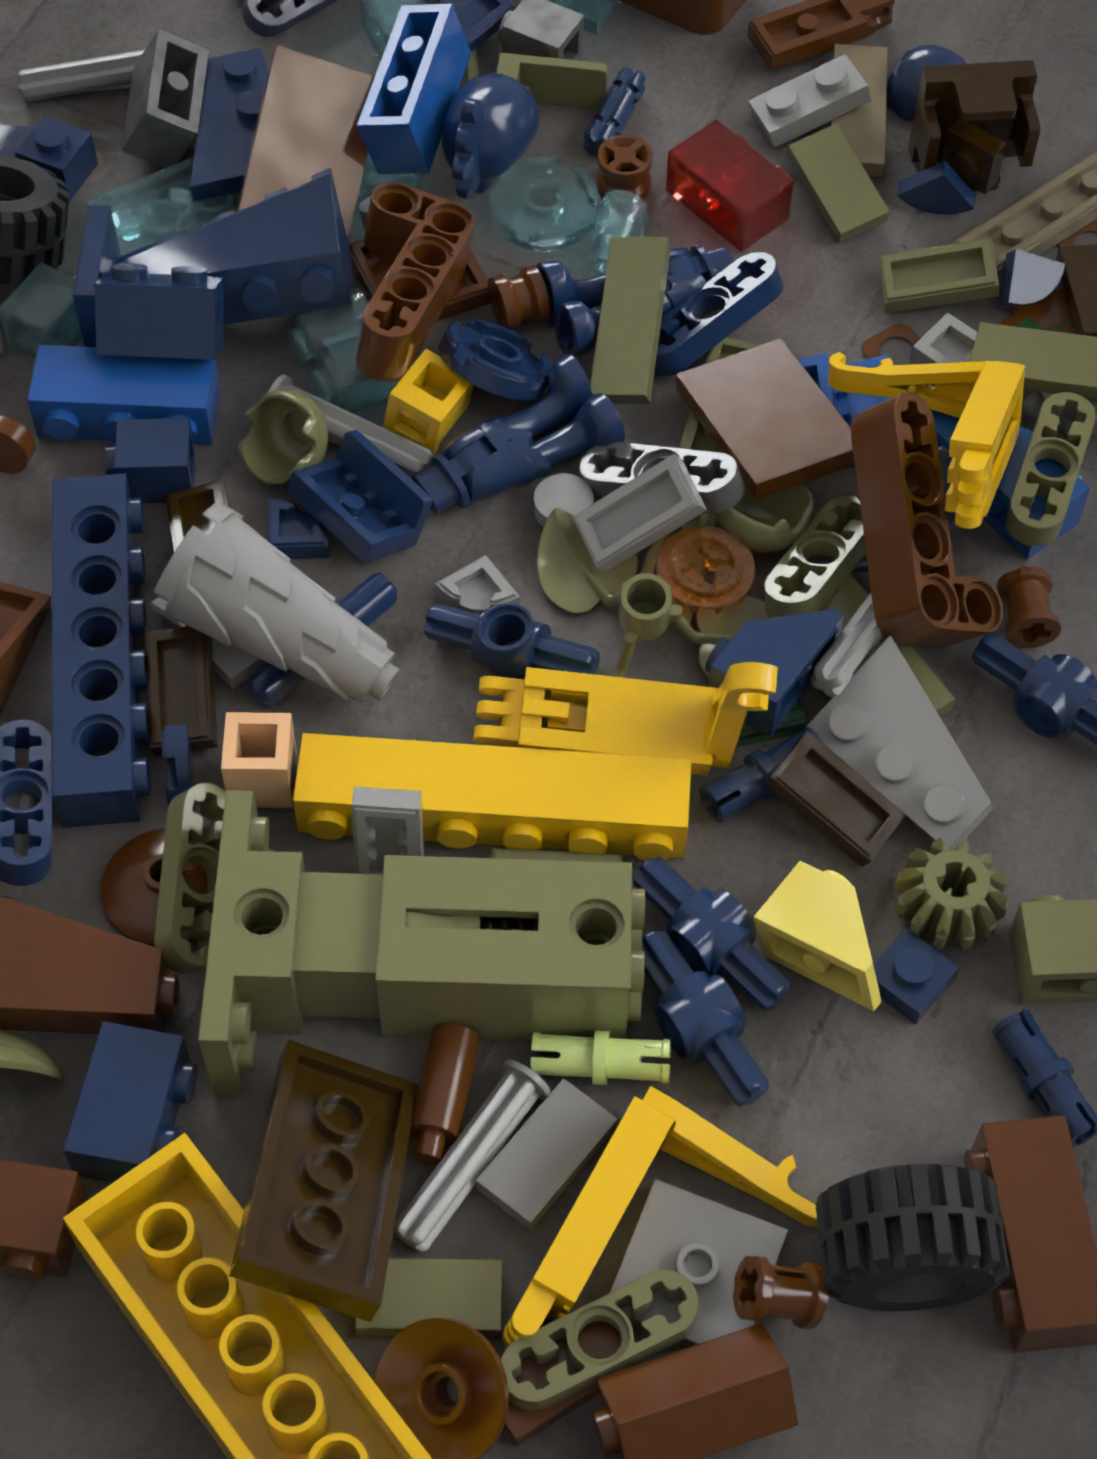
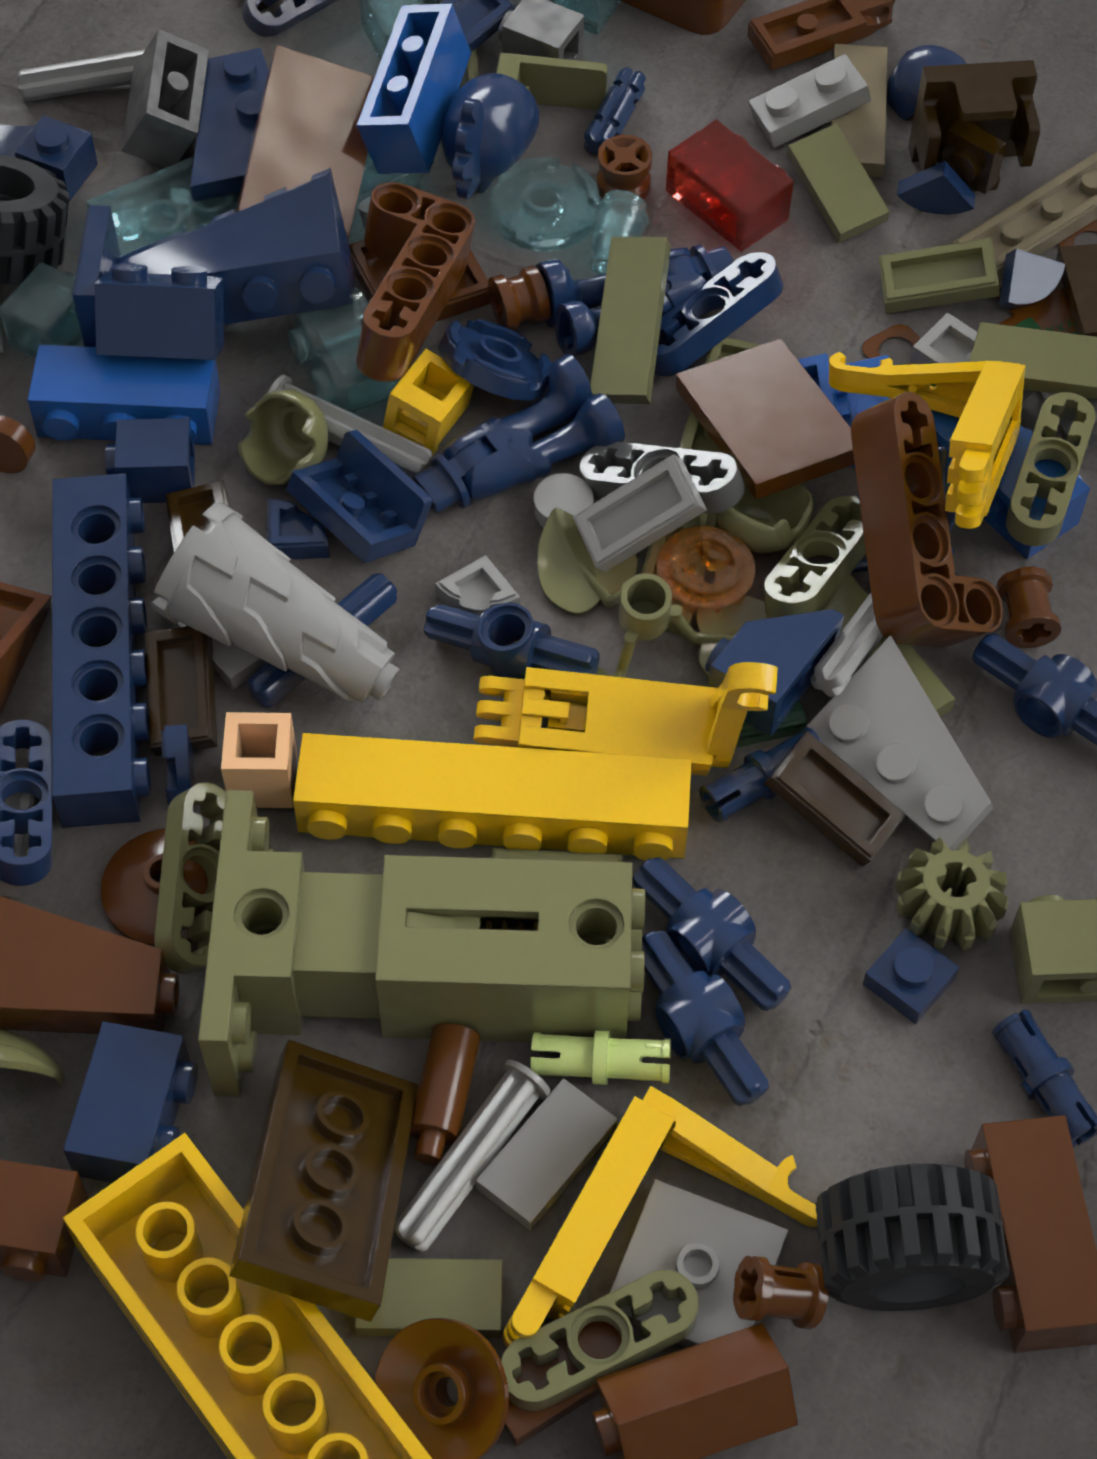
light grey plate [351,786,424,874] -> none
light yellow slope [754,861,882,1011] -> none

